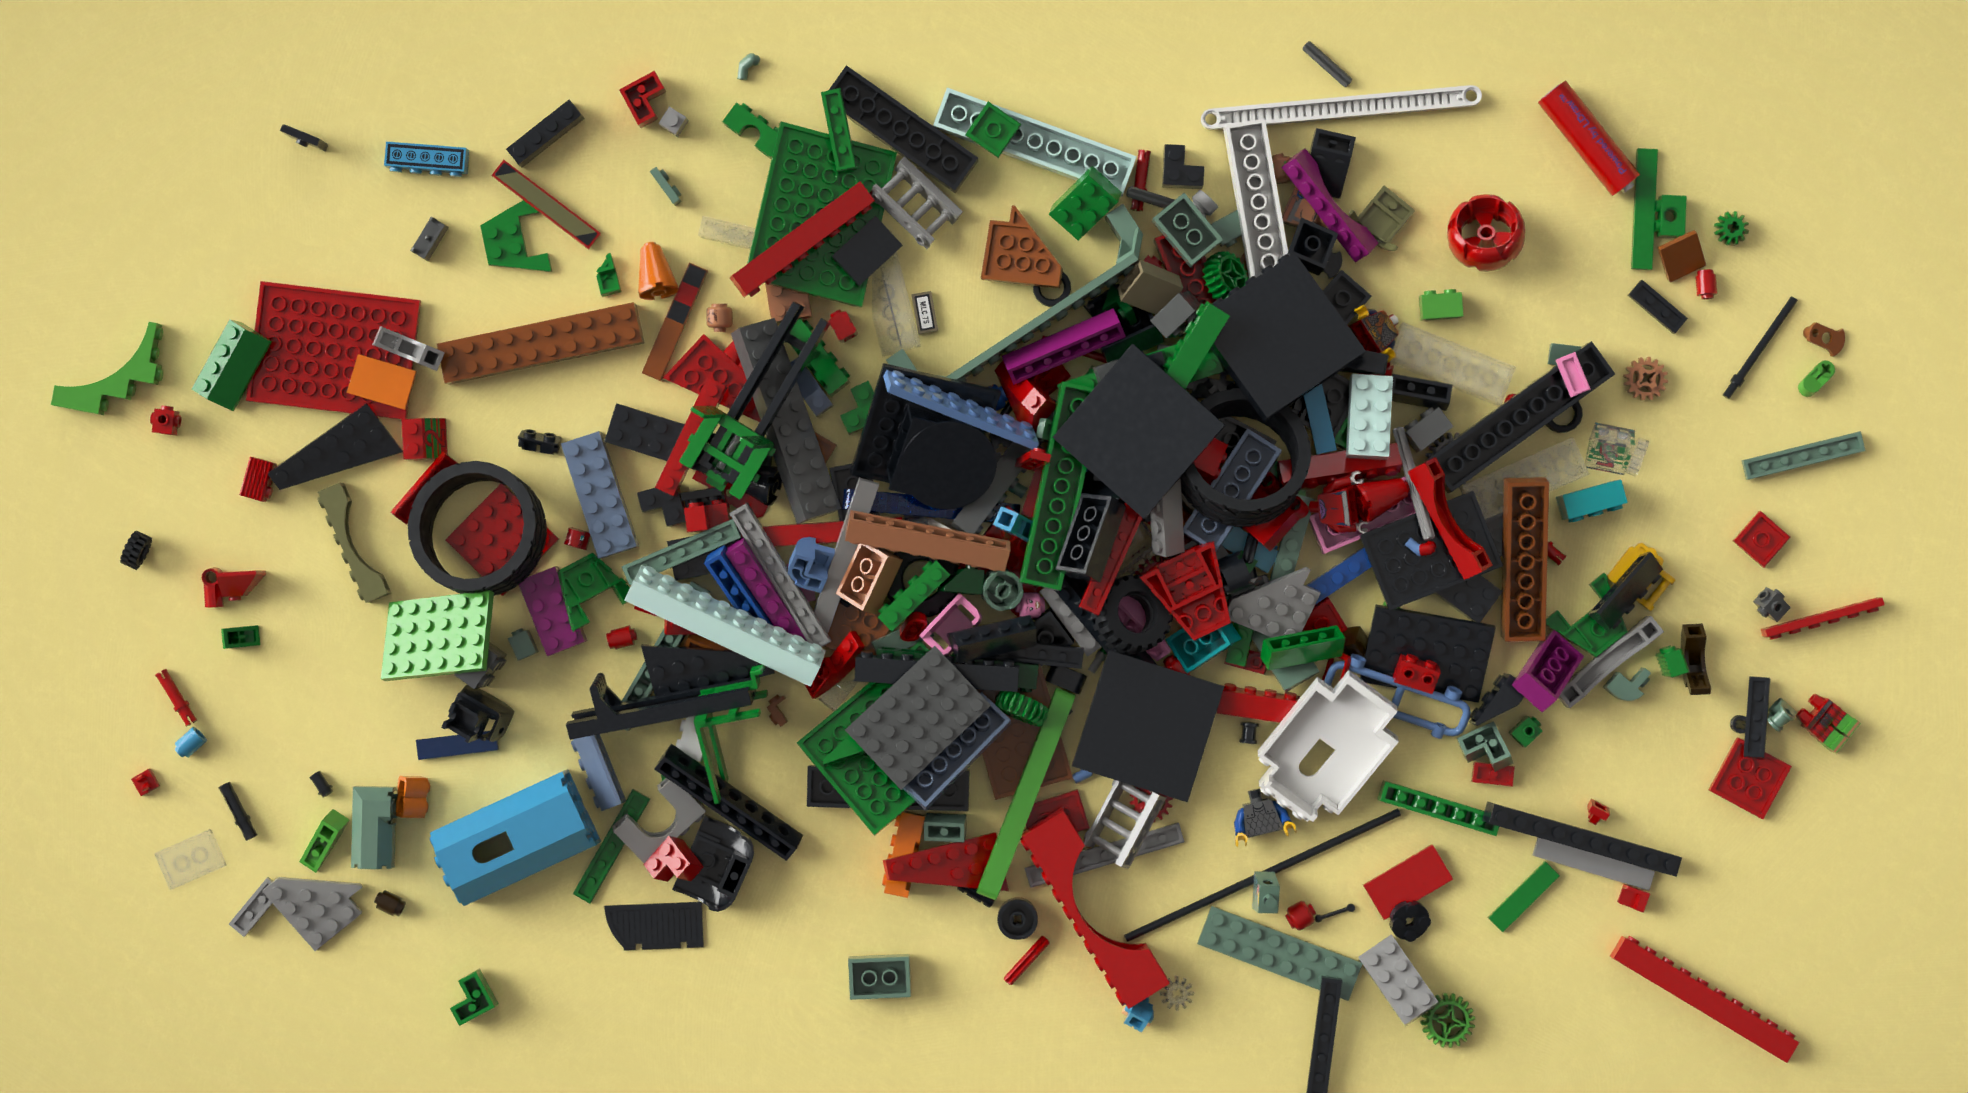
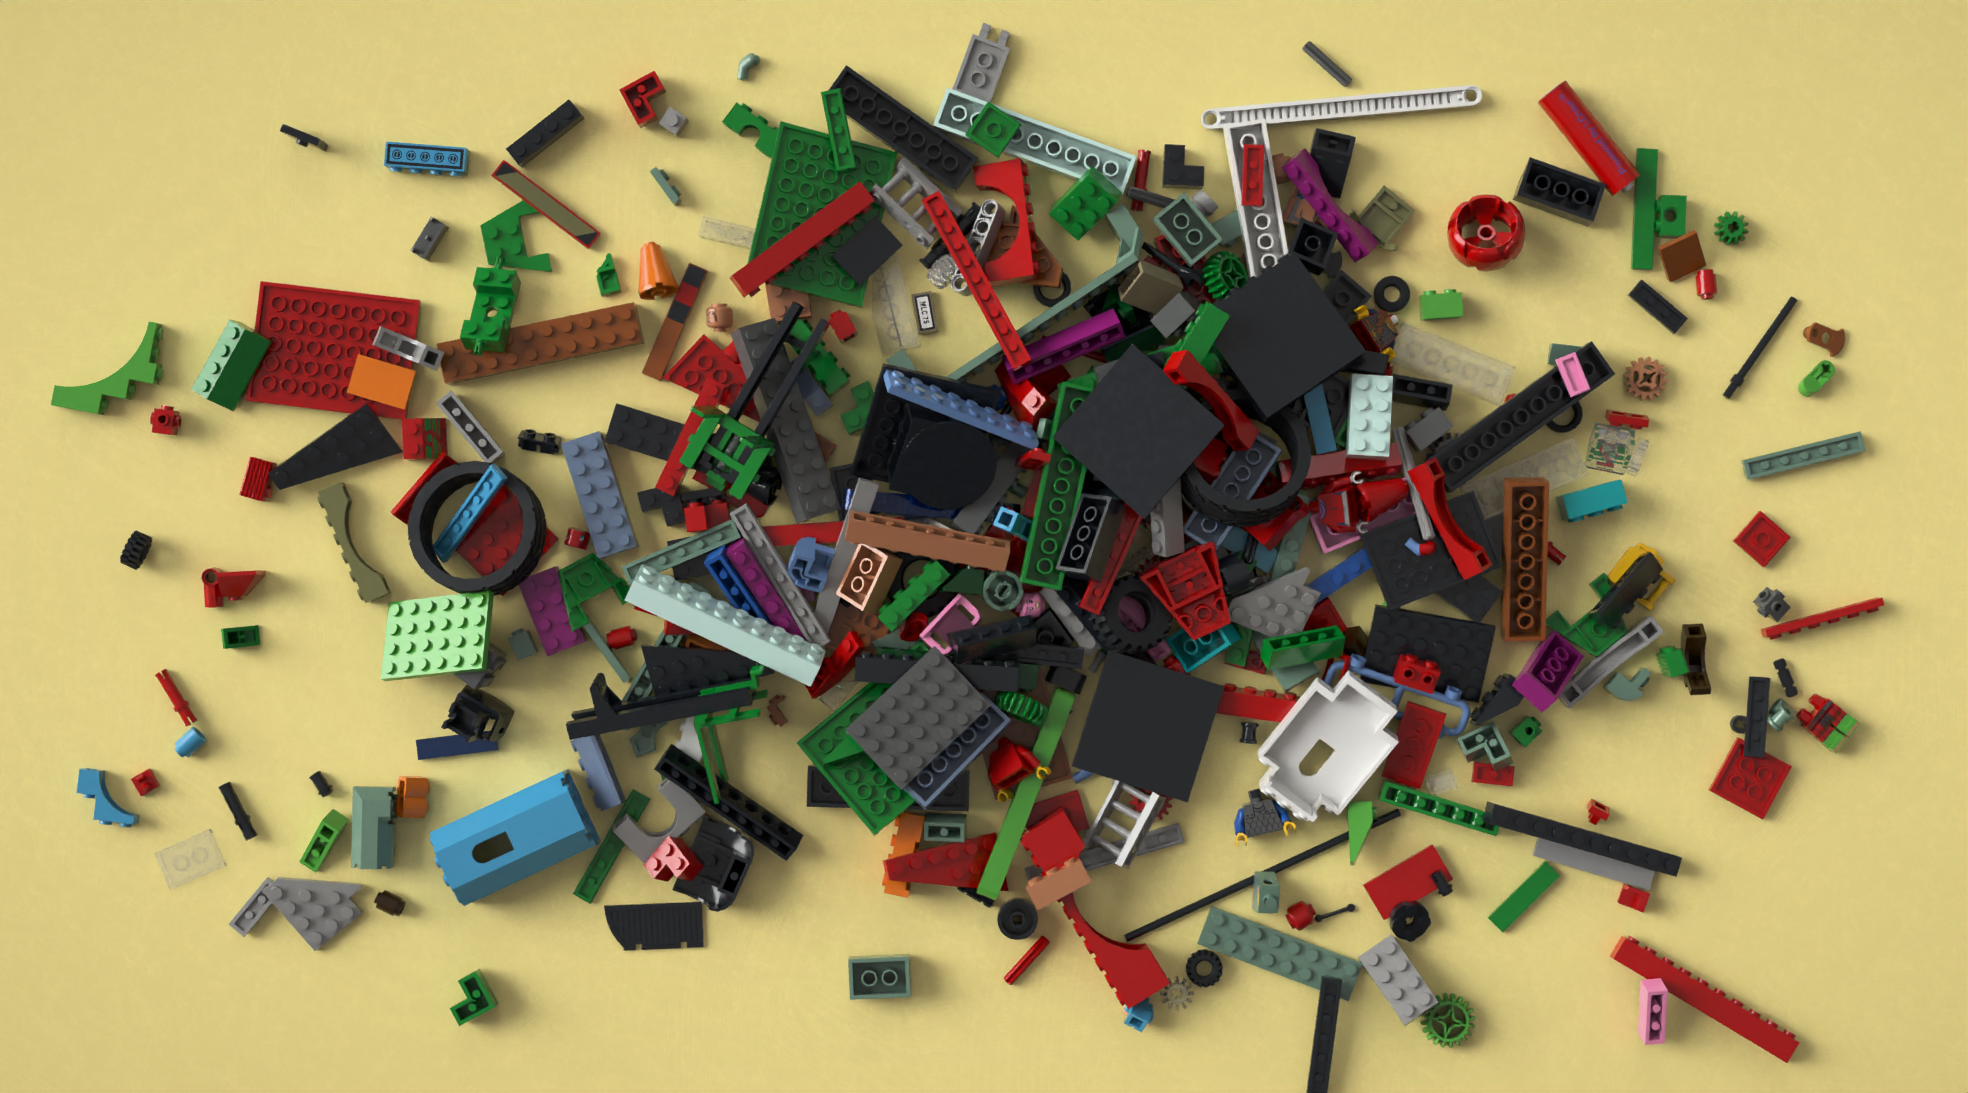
none -> dark azure arch [76,768,140,827]
none -> dark azure tile [433,464,508,563]
none -> light grey brick [436,390,505,464]
none -> green brick [460,257,521,356]
none -> sand green tile [584,613,632,683]
none -> sand green tile [630,722,667,757]
none -> black piece [919,201,981,272]
none -> red plate [922,191,1033,371]
none -> clear gear [927,254,957,289]
none -> light grey beam [951,199,1005,297]
none -> light grey tile [952,23,1011,103]
none -> red arch [973,158,1040,287]
none -> red torso [987,738,1051,802]
none -> nougat brick [1025,857,1092,911]
none -> black piece [1141,242,1205,287]
none -> red arch [1163,350,1259,452]
none -> black tyre [1186,949,1223,988]
none -> red plate [1241,144,1264,207]
none -> bright green slope [1348,801,1377,866]
none -> black tyre [1373,276,1410,312]
none -> red plate [1382,701,1446,789]
none -> clear brick [1425,768,1458,796]
none -> black pin [1430,869,1453,897]
none -> black slope [1513,157,1606,227]
none -> red plate [1605,410,1649,429]
none -> bright pink brick [1638,978,1668,1045]
none -> black axle [1773,658,1798,697]

